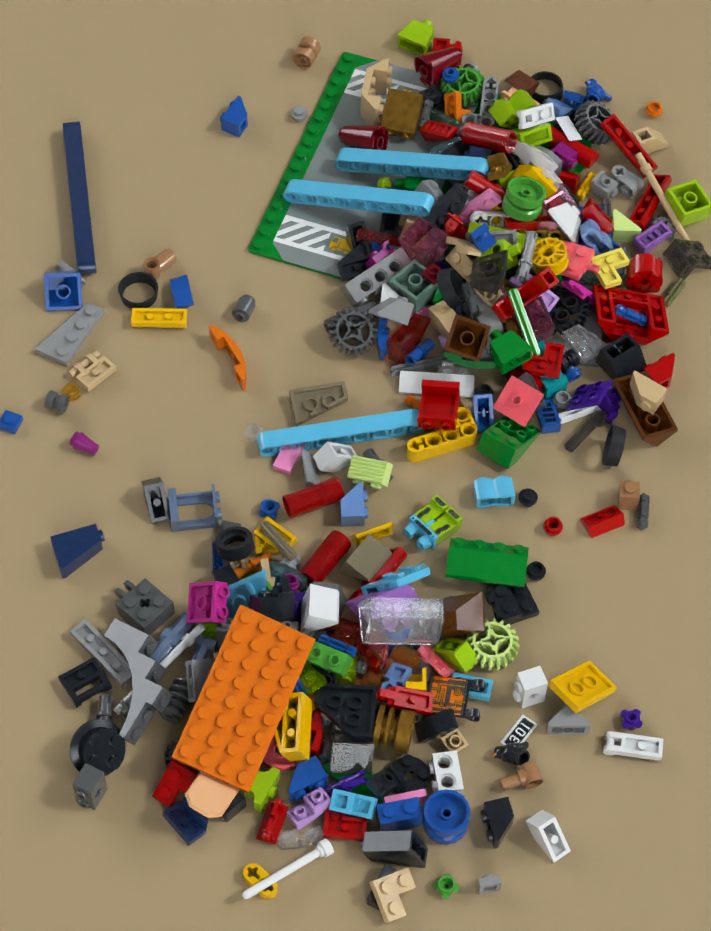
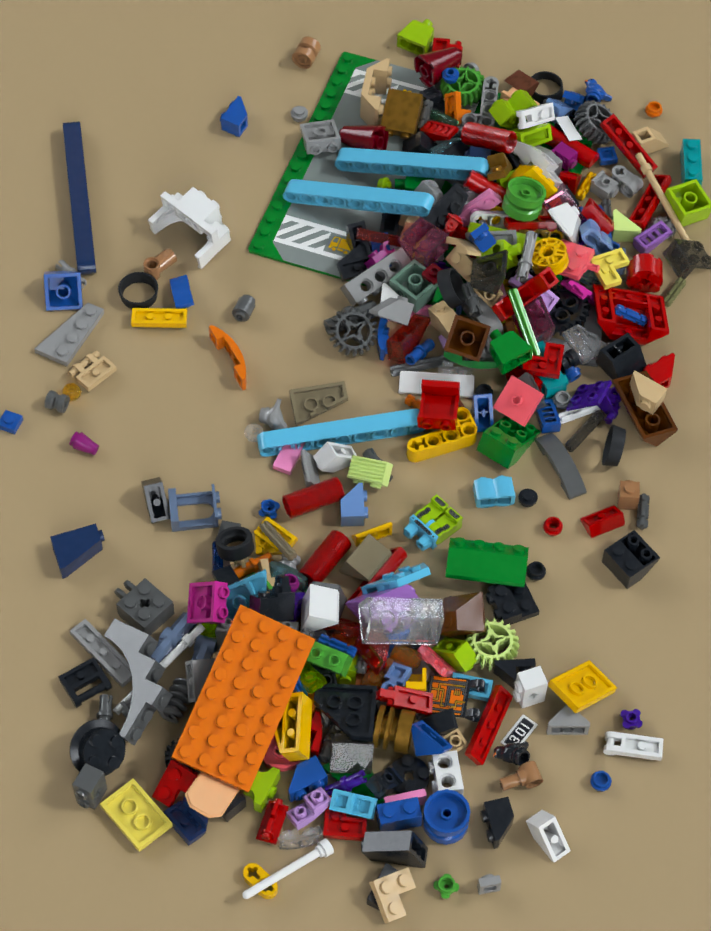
none -> light yellow plate [100,778,173,852]
none -> white piece [148,187,231,269]
none -> light grey animal [259,399,288,430]
none -> light grey plate [300,119,341,155]
none -> black slope [402,131,437,154]
none -> blue slope [411,720,453,756]
none -> red plate [465,685,513,766]
none -> black slope [493,658,536,689]
none -> dark grey slope [535,433,587,500]
none -> blue plate [590,771,612,792]
none -> blue plate [597,146,618,166]
none -> black slope [602,530,660,589]
none -> teal brick [680,139,703,185]

